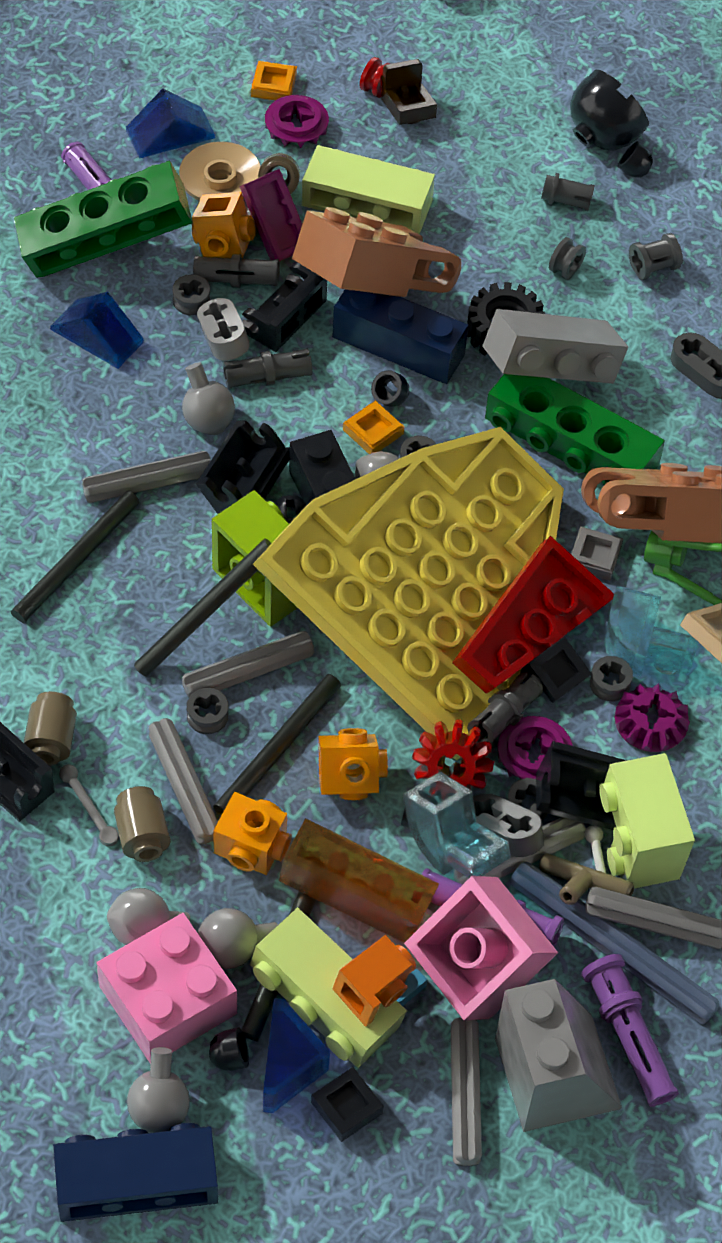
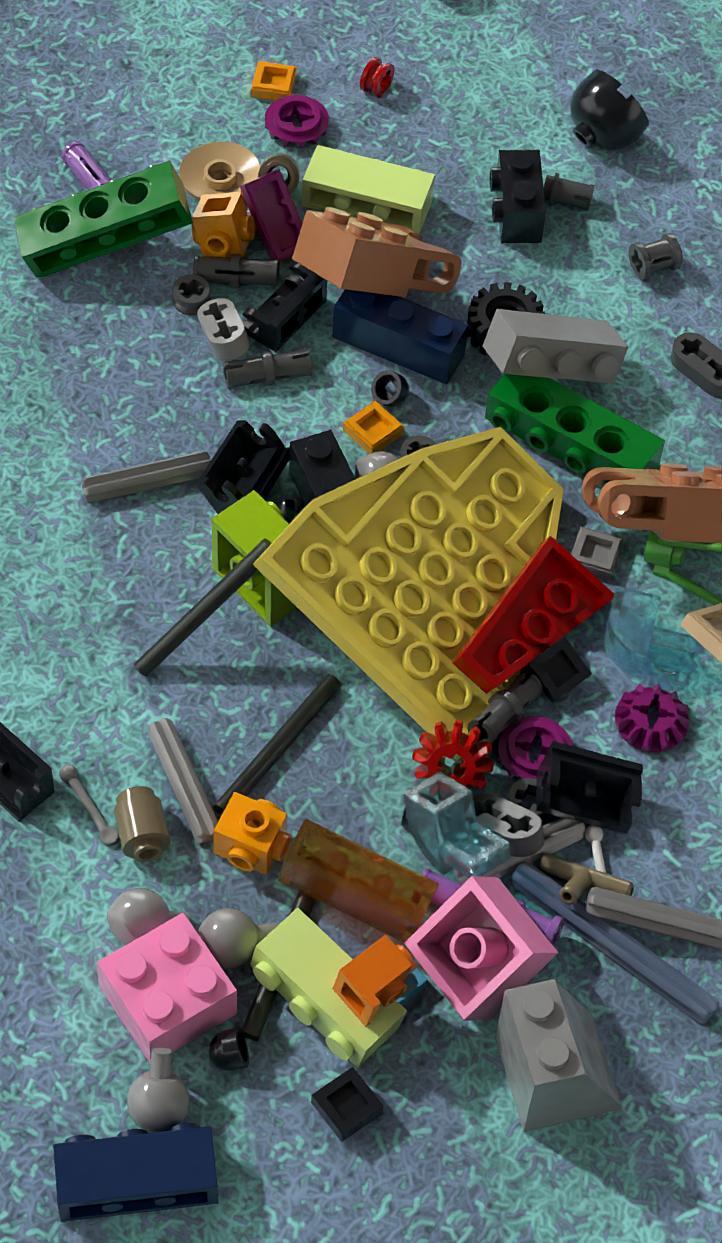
pearl dark grey bar [11,491,139,624] -> none
dark tan brick [23,691,77,766] -> none
clear blue slope [50,292,144,369] -> none
clear blue slope [126,88,215,159] -> none
light grey piece [182,362,235,435] -> none
light grey axle [182,631,314,697] -> none
dark grey bush [186,688,228,734] -> none
clear blue slope [263,998,330,1113] -> none
light orange brick [318,728,388,800] -> none
dark brown bracket [381,59,437,125] -> none
light grey axle [451,1017,482,1166] -> none
dark grey bush [548,237,586,280] -> none
medium lavender pin [582,954,679,1107] -> none
dark grey bush [589,656,633,701] -> none
yellowish green brick [600,753,695,889] -> none
black hinge [617,141,653,177] -> none
none -> black brick [489,150,546,243]

